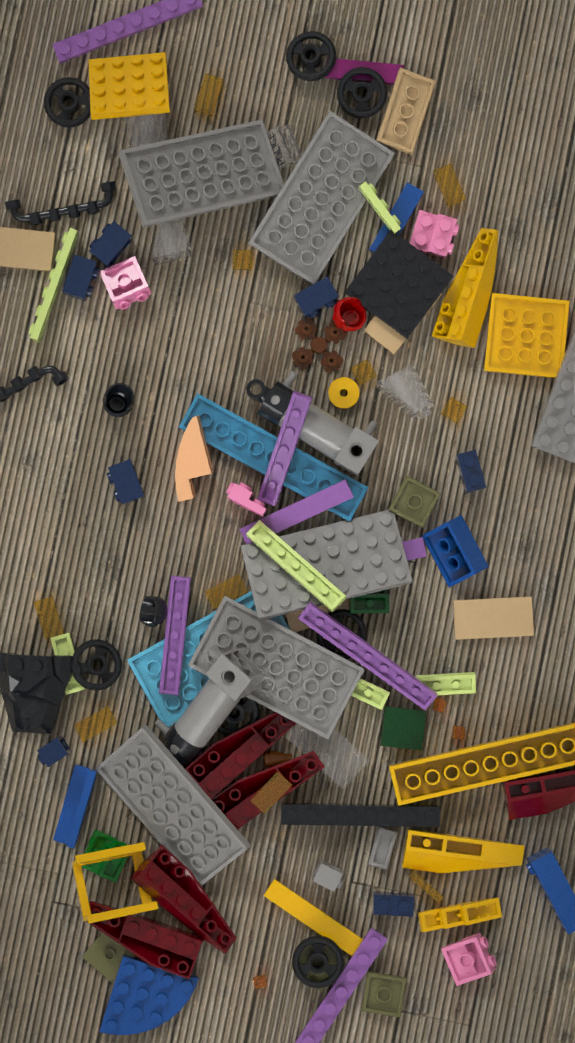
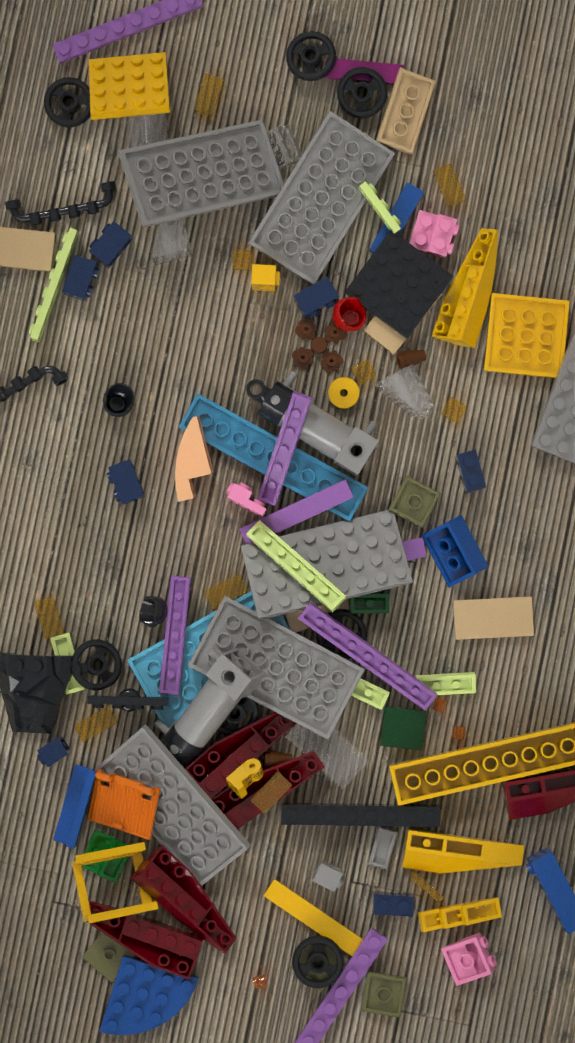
bright pink plate [99,256,152,310] -> none
none -> black plate [87,688,169,712]
none -> orange window [87,769,161,840]
none -> yellow leg [226,758,263,799]
none -> yellow brick [251,264,280,291]
none -> reddish brown cone [396,349,426,370]

